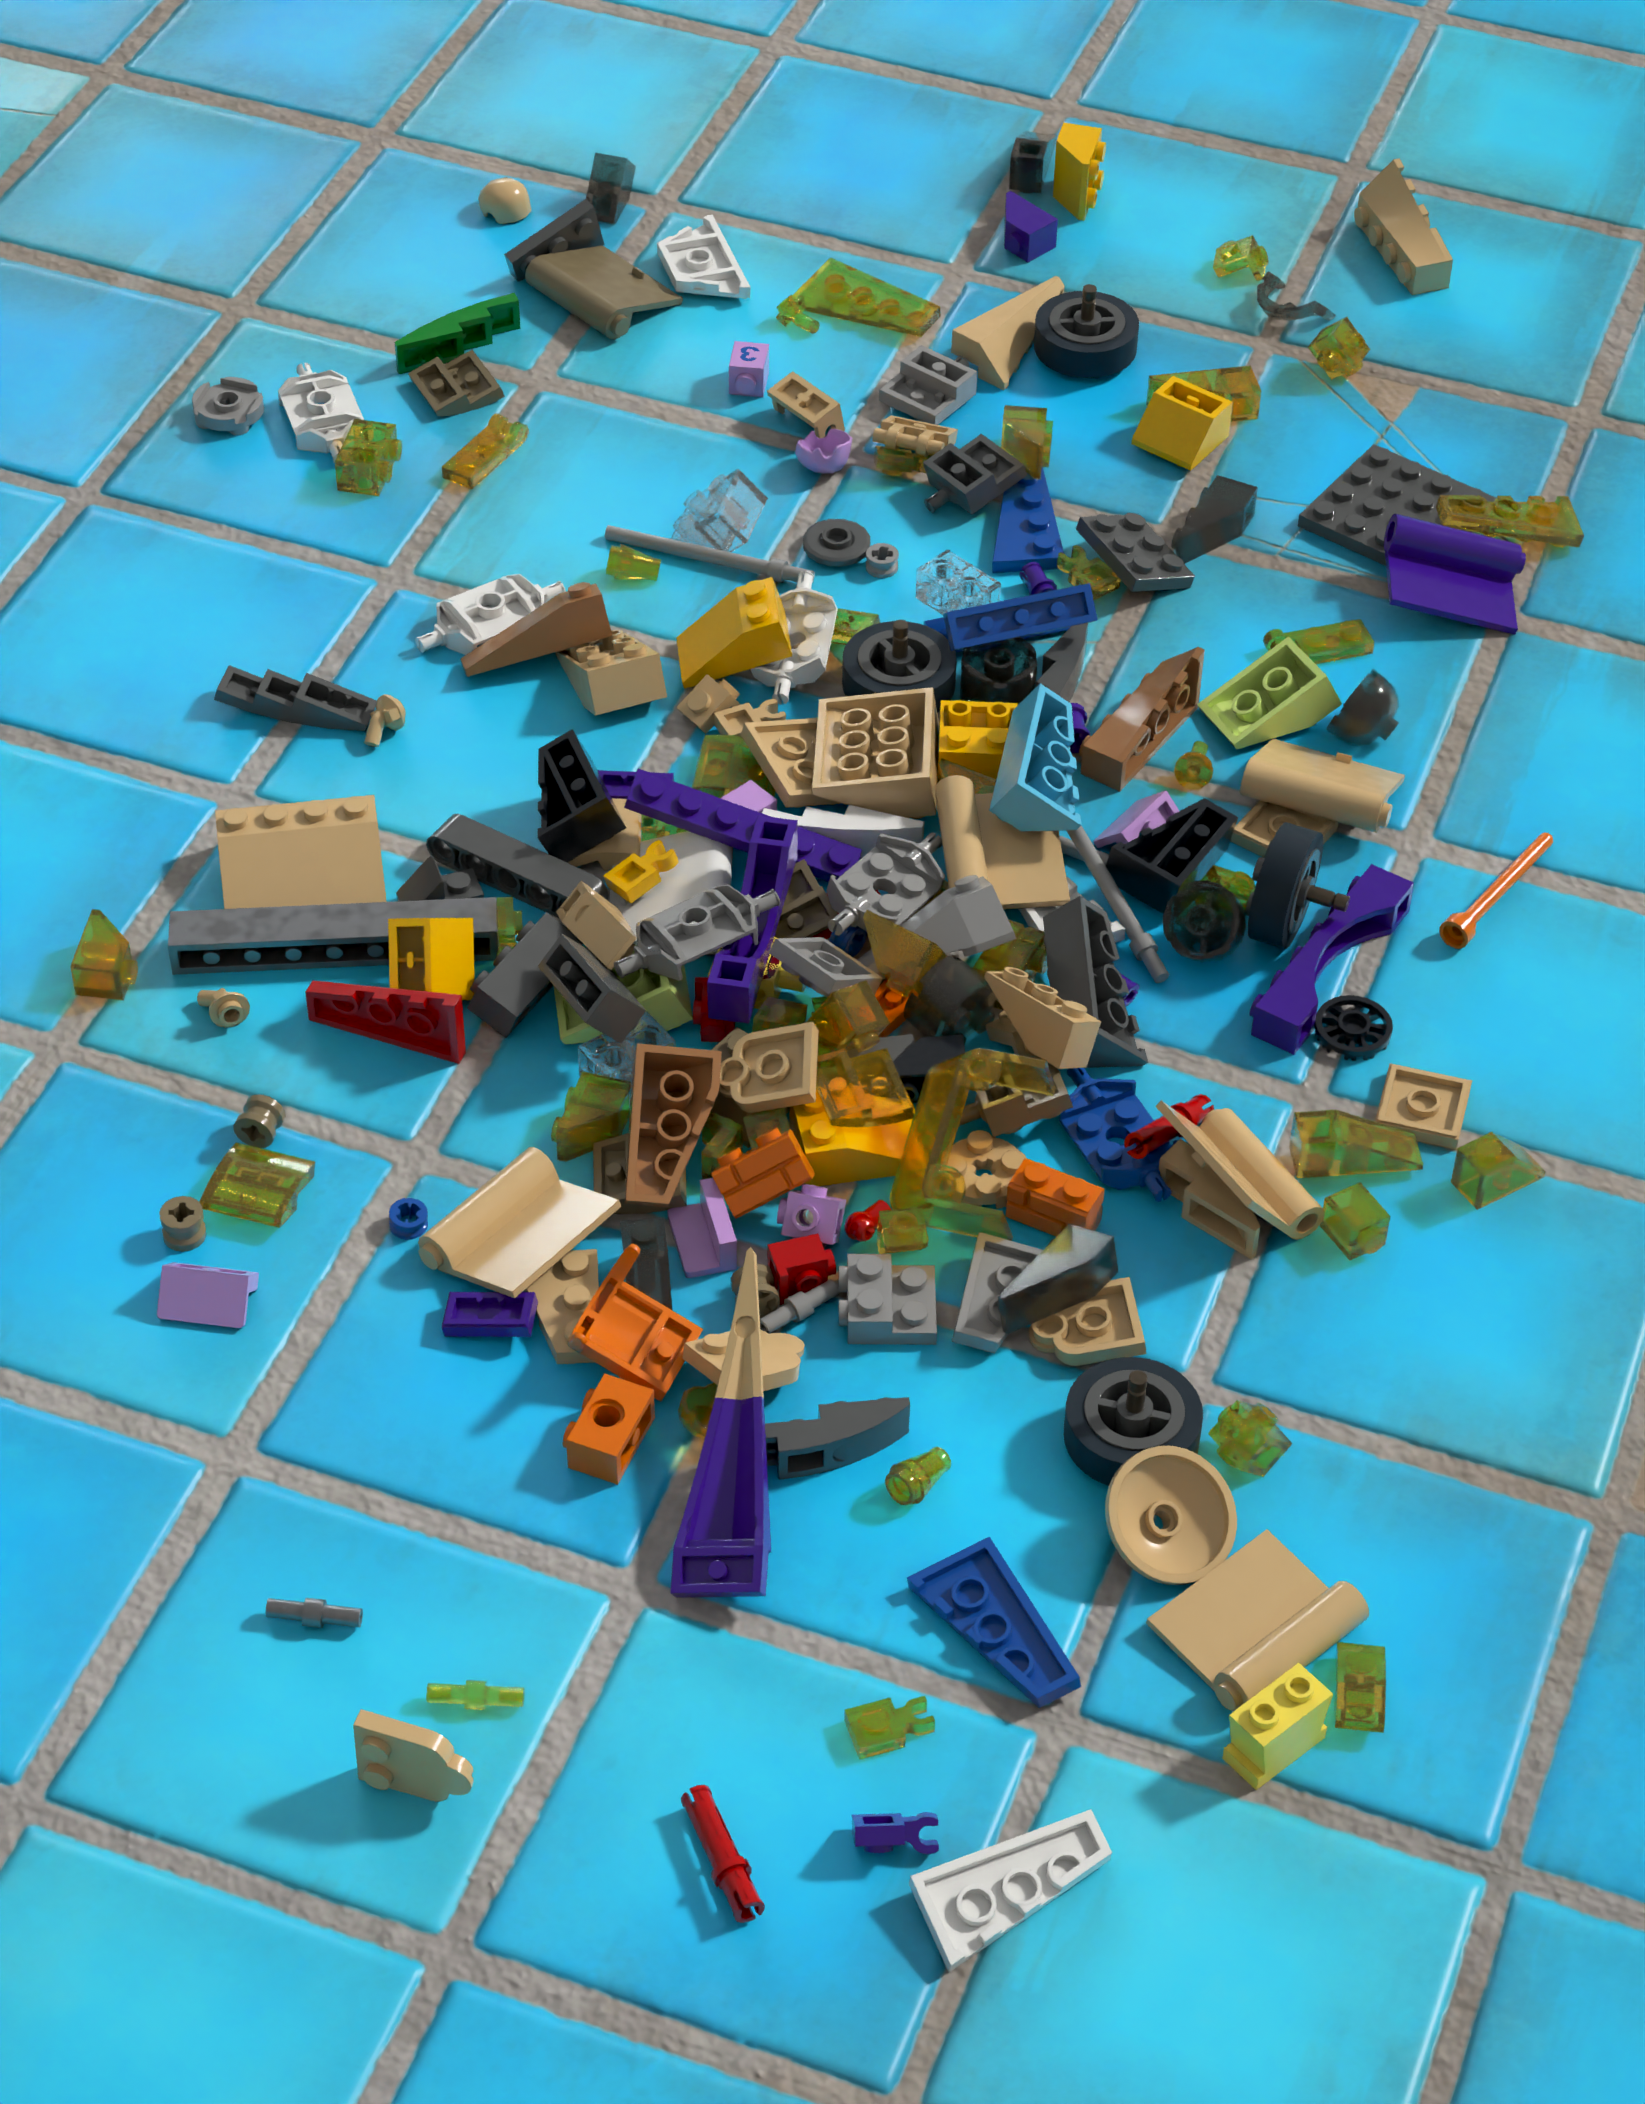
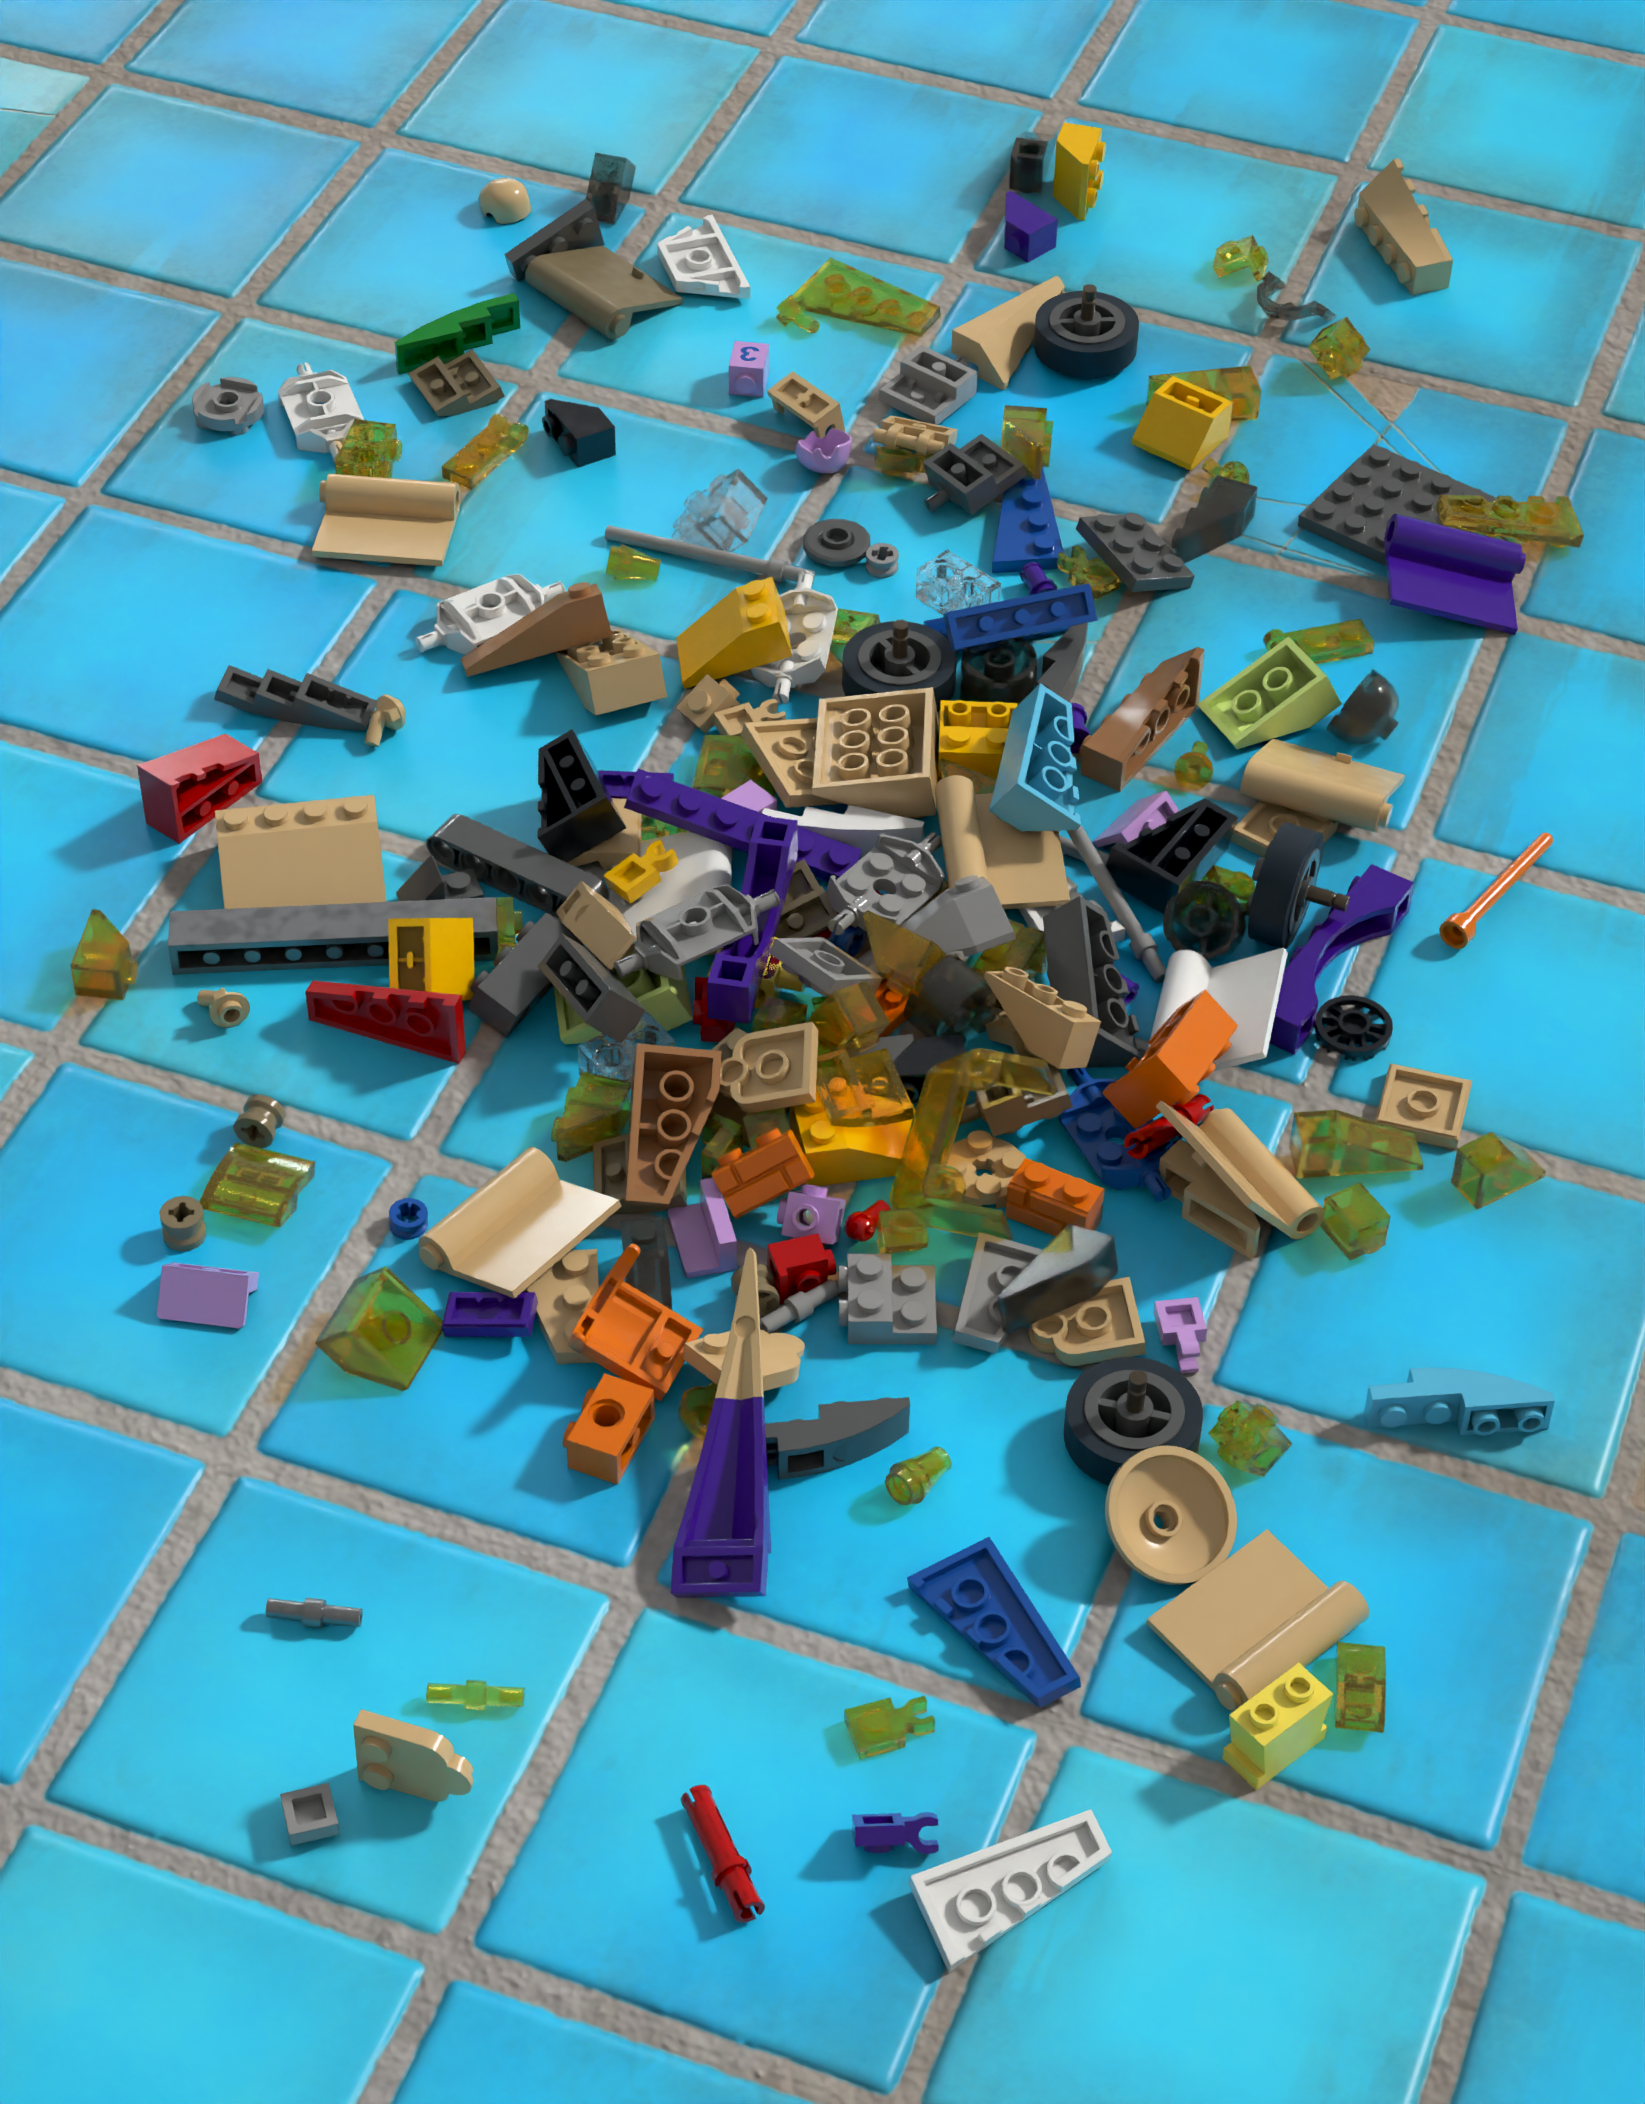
none -> red wedge [137,733,262,844]
none -> light grey plate [280,1783,340,1846]
none -> tan door [311,474,460,566]
none -> clear yellow slope [315,1266,443,1391]
none -> black slope [542,399,616,468]
none -> orange wedge [1102,989,1238,1129]
none -> white door [1148,947,1288,1072]
none -> lavender plate [1153,1297,1207,1374]
none -> clear yellow plate [1202,457,1249,497]
none -> medium azure slope [1364,1367,1555,1435]

